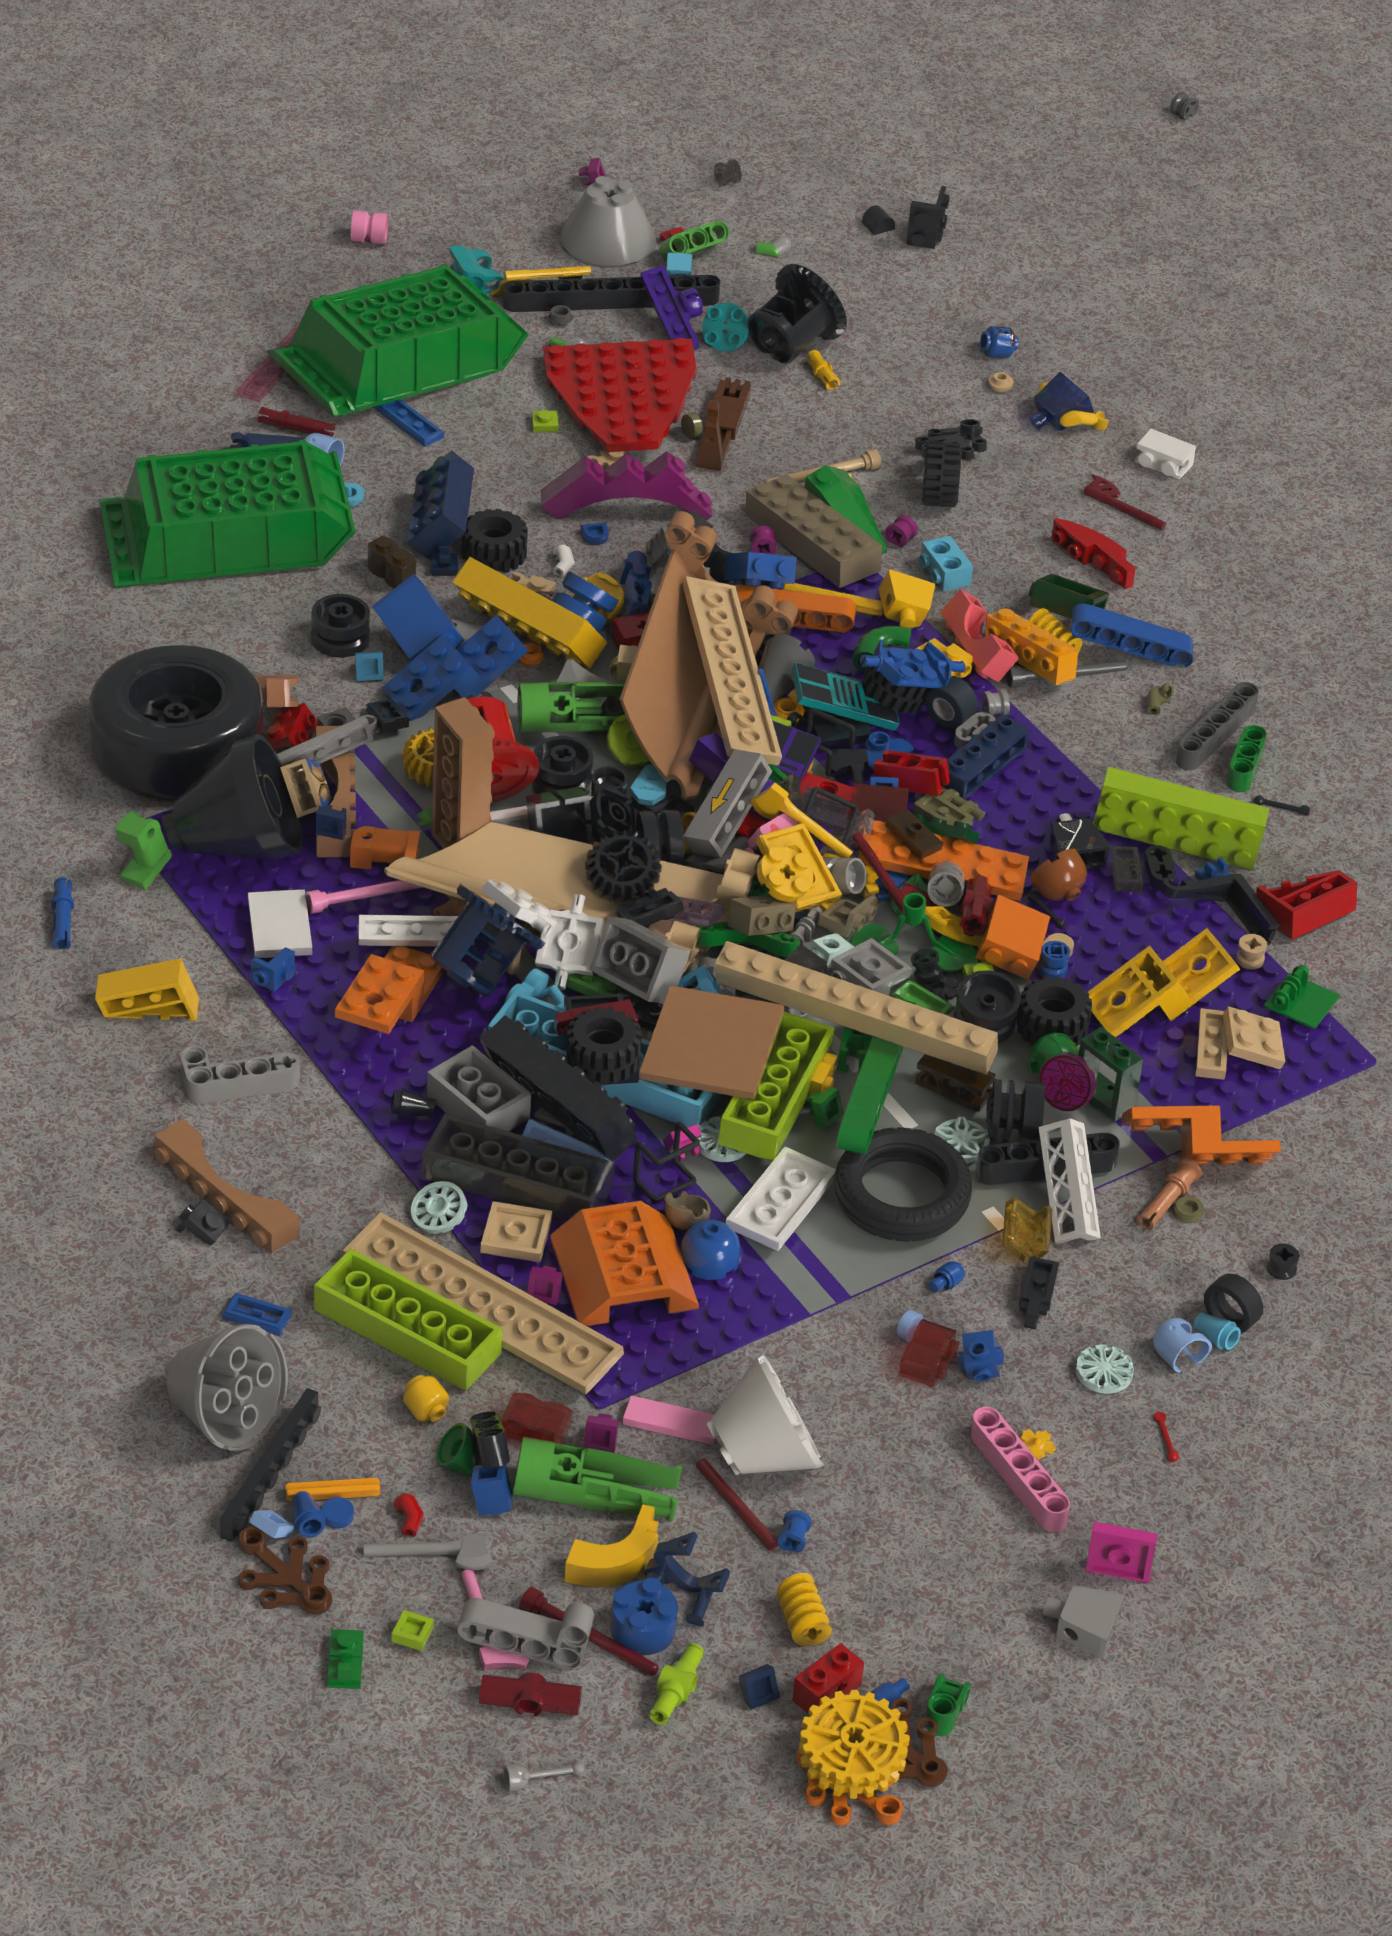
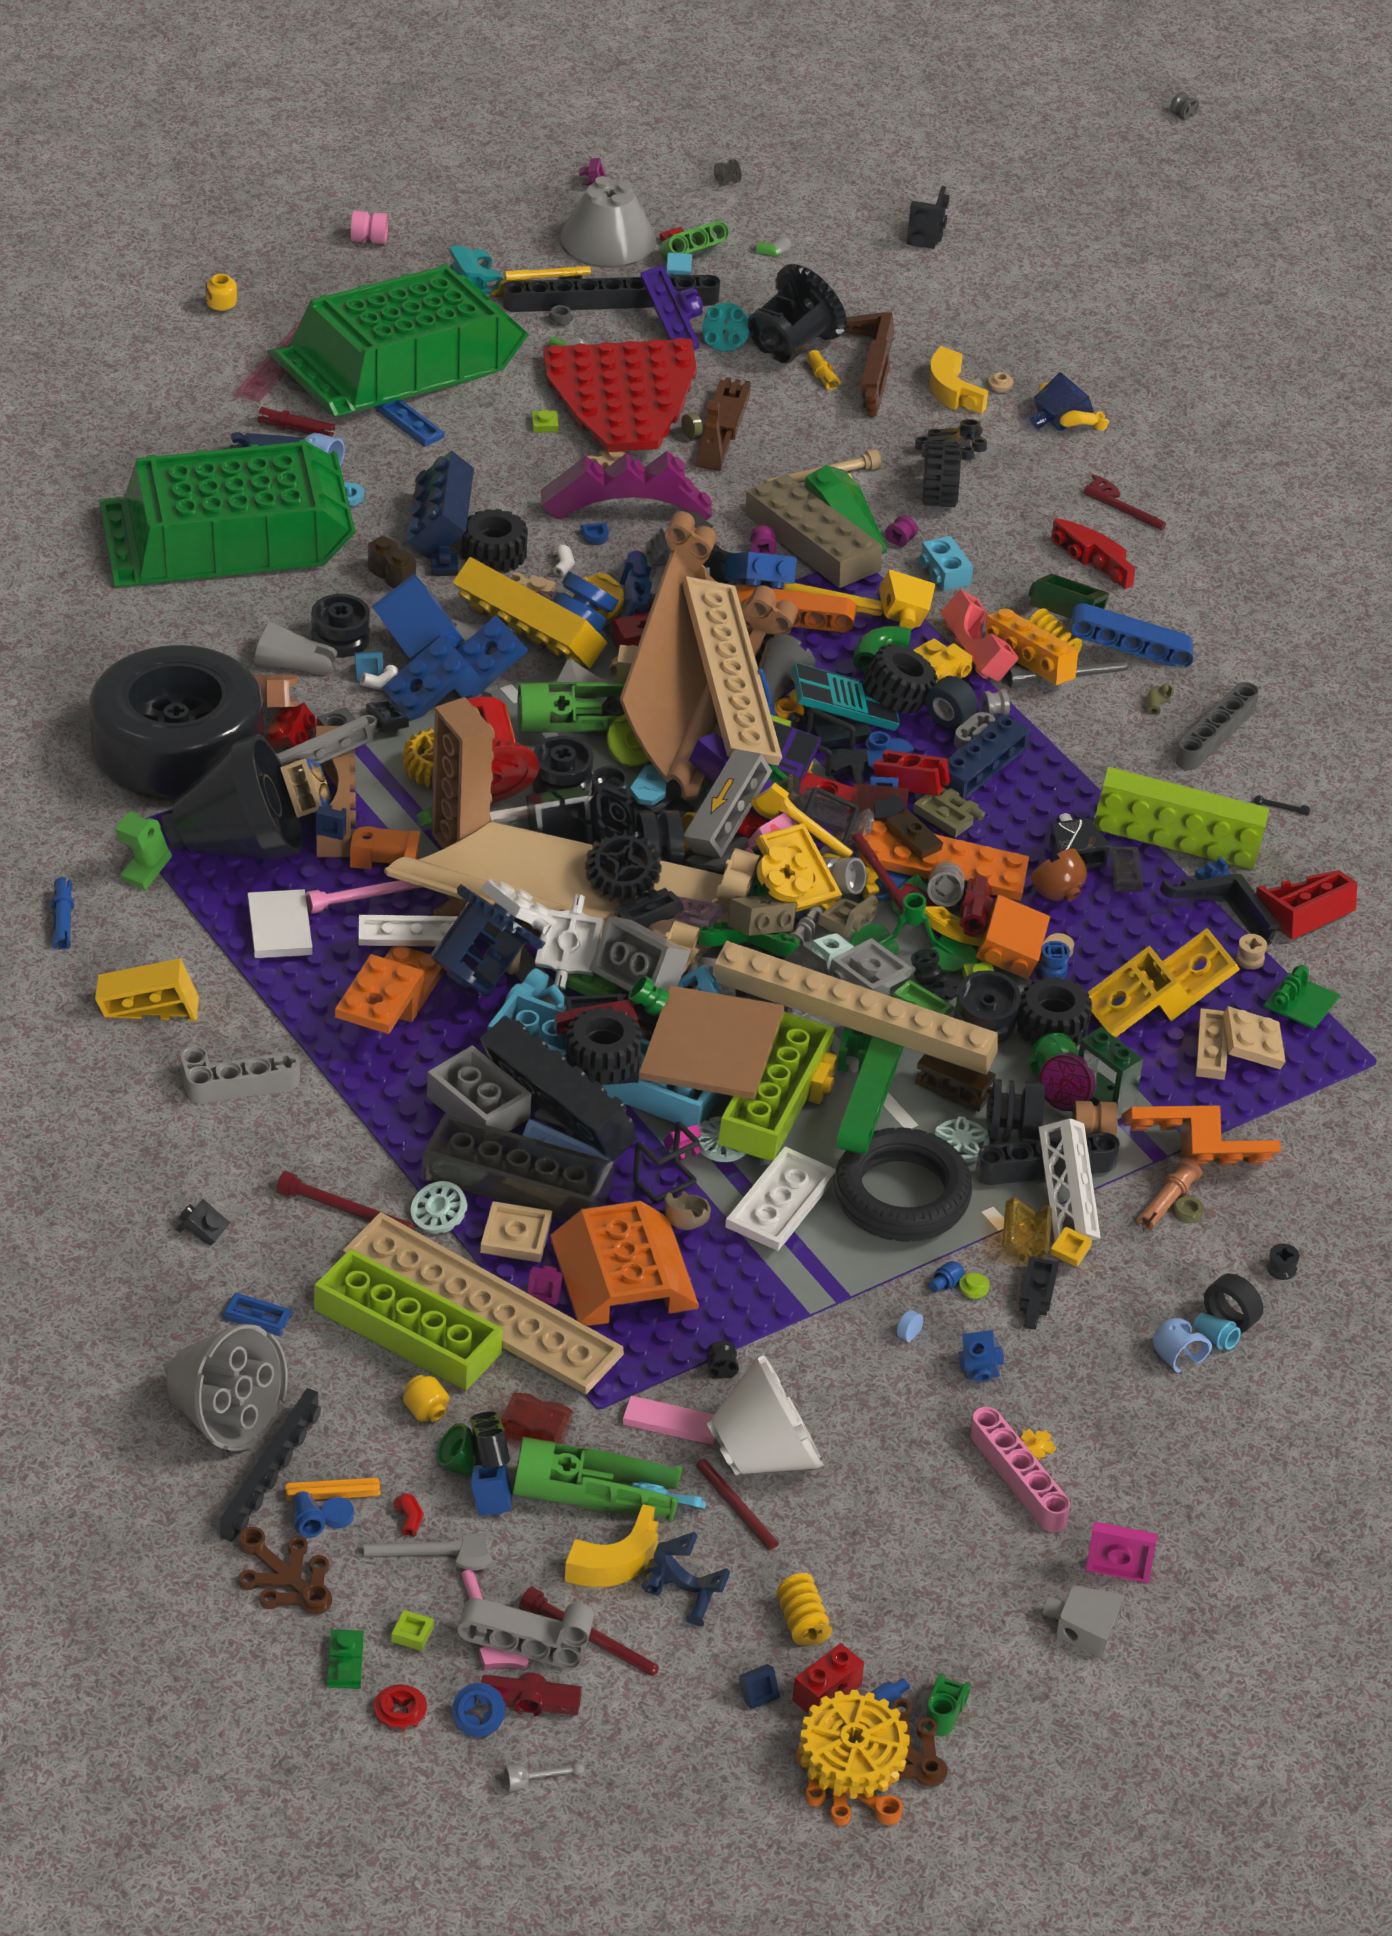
medium nougat arch [154,1118,300,1253] -> none
light blue tile [249,1510,295,1538] -> none
blue bracket [251,947,296,992] -> none
black cone [390,1088,435,1117] -> none
orange plate [518,642,544,666] -> none
magenta tile [583,1413,620,1453] -> none
blue brick [611,1578,678,1655] -> none
lime pin [650,1643,704,1725] -> none
blue cylinder [680,1220,741,1280] -> none
blue bush [777,1510,812,1553] -> none
green tile [807,1087,844,1129] -> none
blue plate [860,639,965,688] -> none
black brick [862,205,895,235] -> none
clear red brick [899,1319,960,1387] -> none
dark green hinge [912,813,980,844] -> none
blue head [980,326,1018,358] -> none
black hinge [1028,891,1066,929] -> none
light aqua wheel [1076,1344,1134,1394] -> none
white brick [1135,429,1196,480] -> none
black beam [1145,845,1176,891] -> none
red hinge [1154,1412,1179,1462] -> none
green beam [1227,725,1267,792] -> none
none -> yellow head [205,274,237,311]
none -> light grey piece [255,621,337,676]
none -> dark red piece [276,1170,414,1230]
none -> white arm [360,665,398,691]
none -> red gear [374,1684,427,1731]
none -> blue gear [452,1683,506,1737]
none -> green wheel [628,975,670,1016]
none -> medium azure piece [631,1481,706,1509]
none -> black wheel [706,1341,739,1378]
none -> reddish brown hinge [844,312,894,417]
none -> black piece [874,793,906,820]
none -> yellow arch [929,346,988,414]
none -> lime plate [959,1273,990,1299]
none -> yellow tile [1051,1226,1092,1267]
none -> medium nougat wheel [1072,1101,1118,1136]

